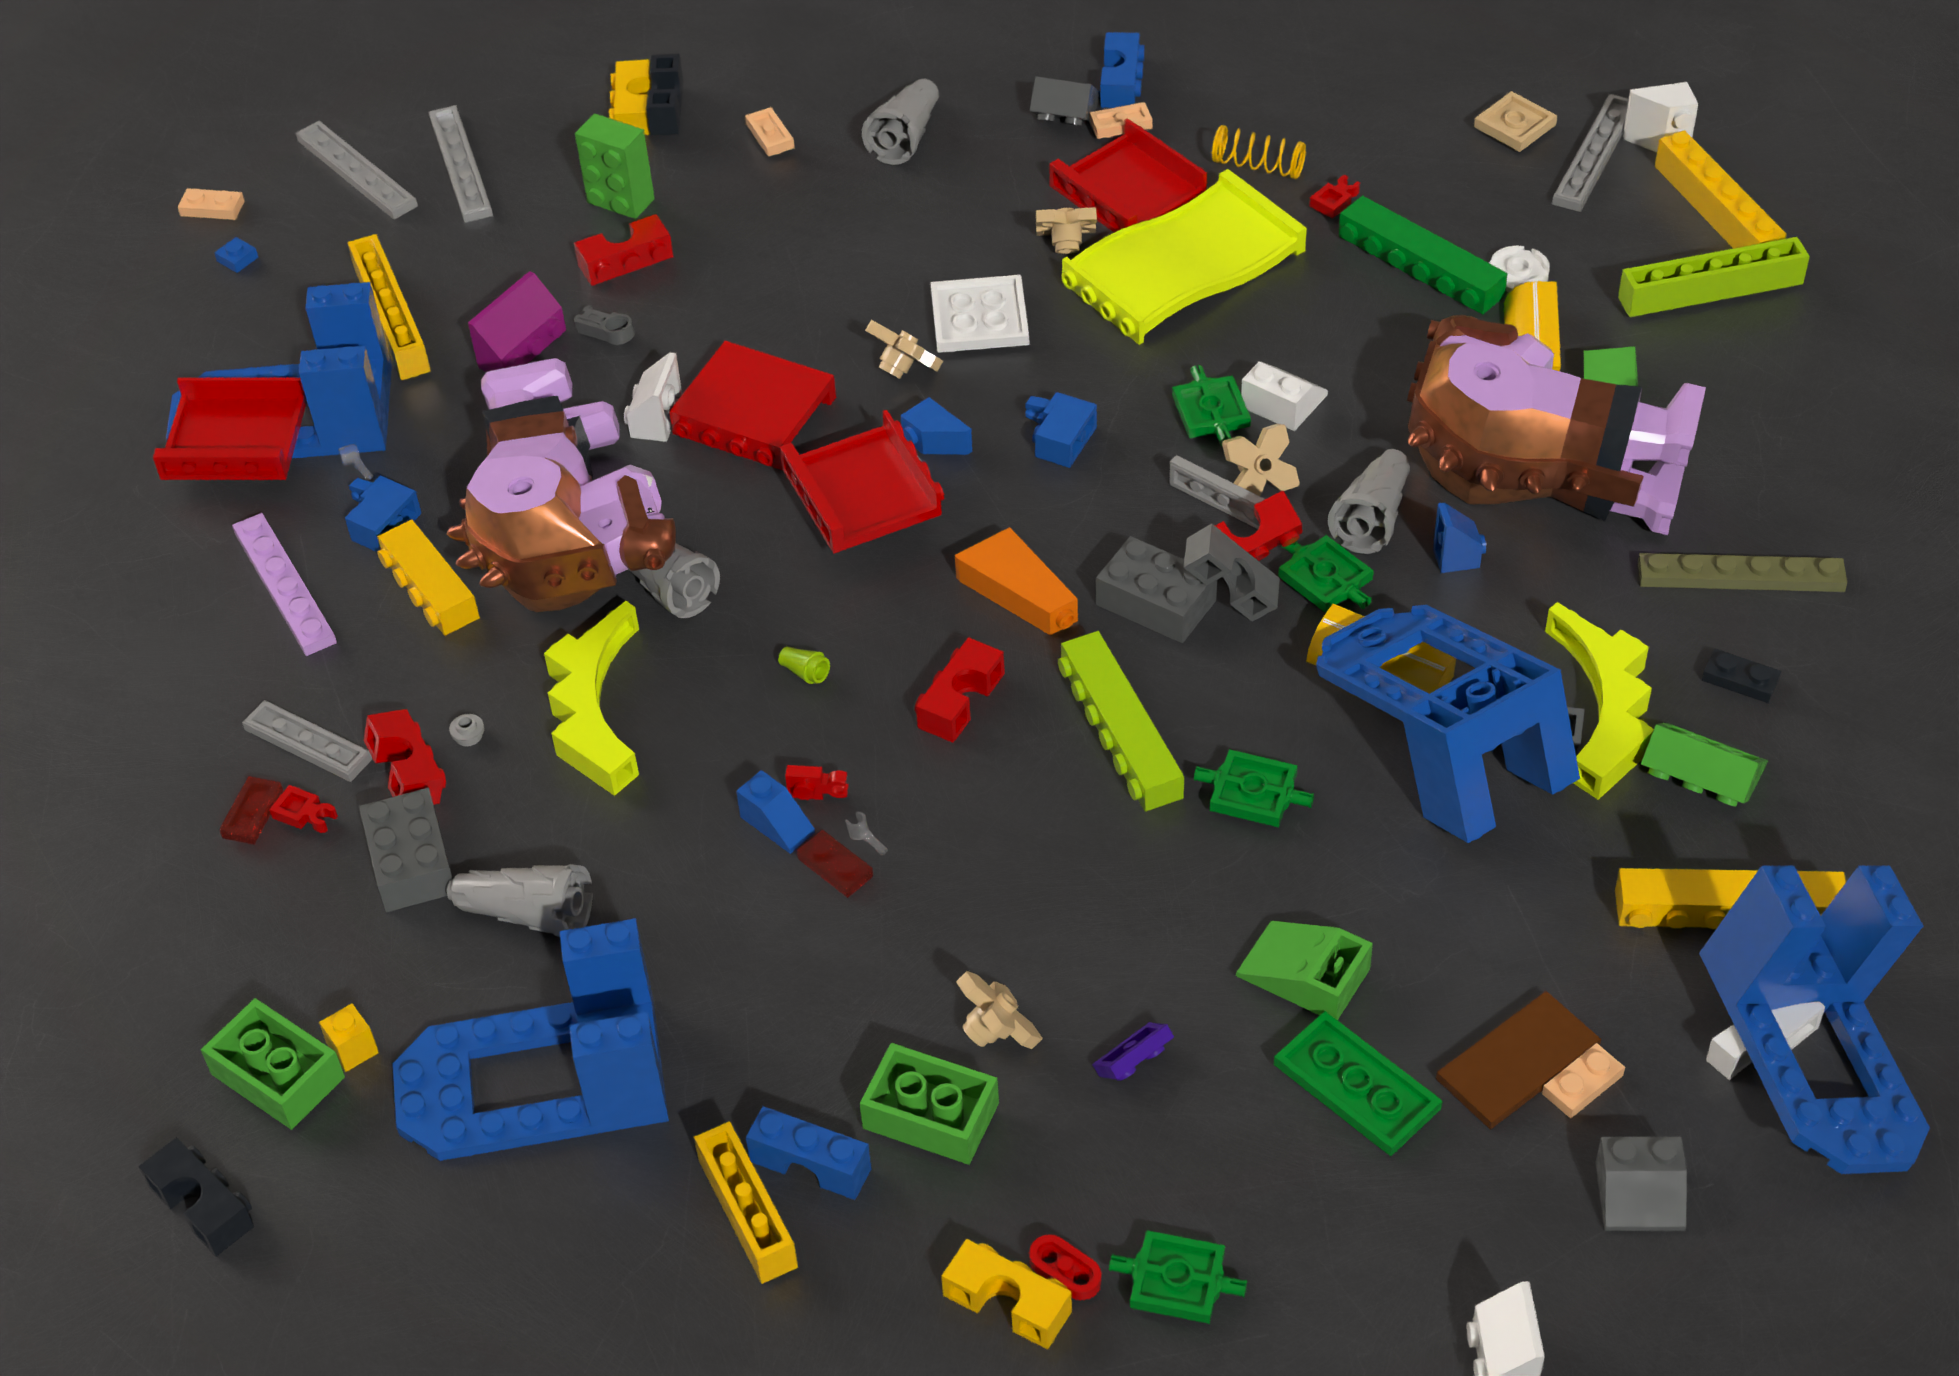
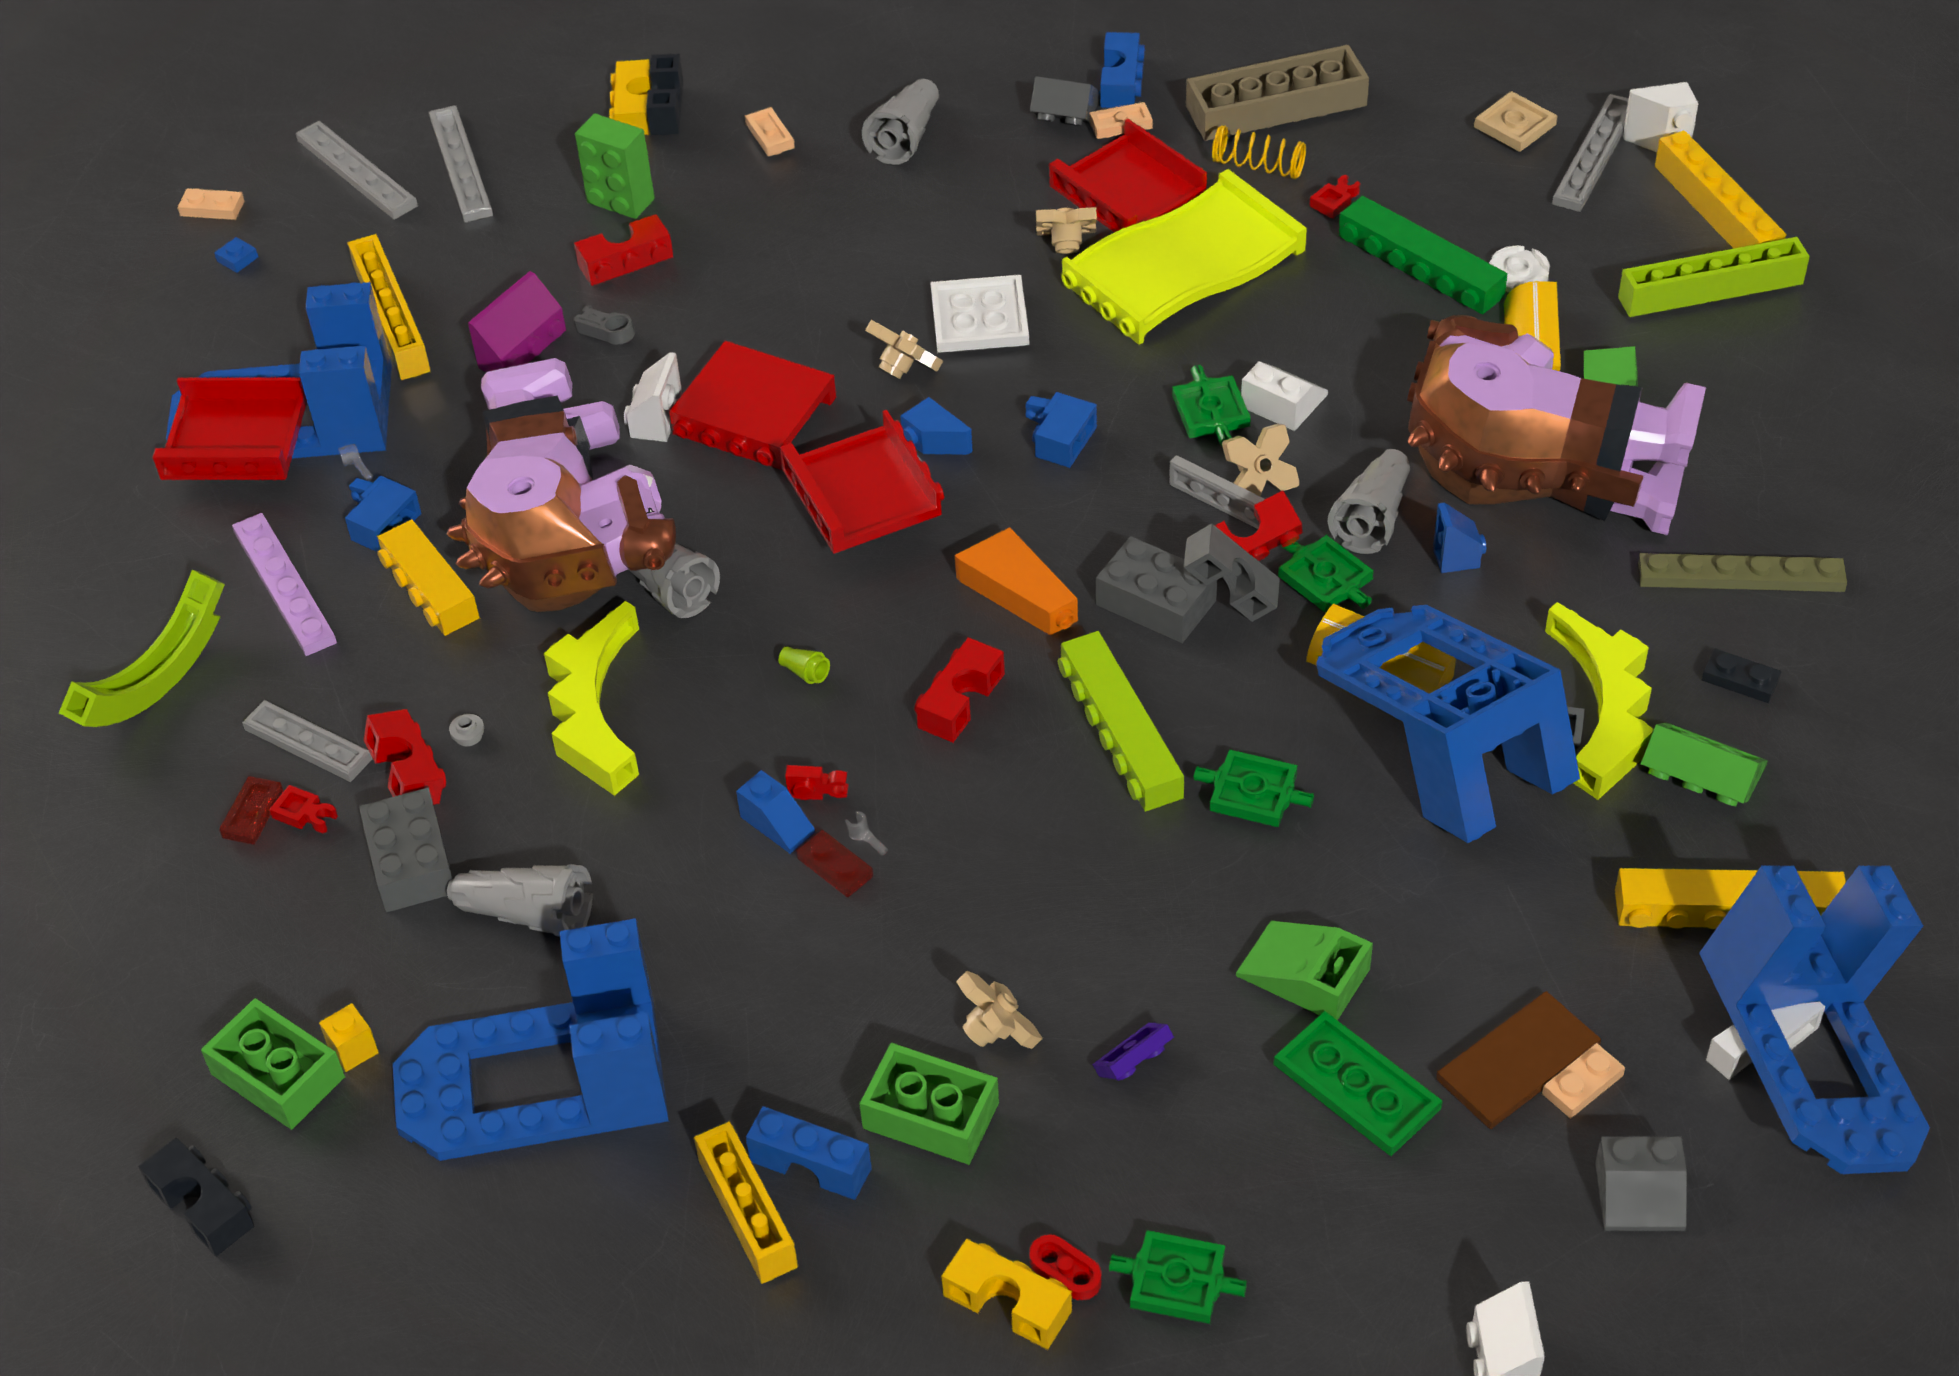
none -> lime arch [59,570,225,727]
none -> dark tan brick [1186,44,1369,141]

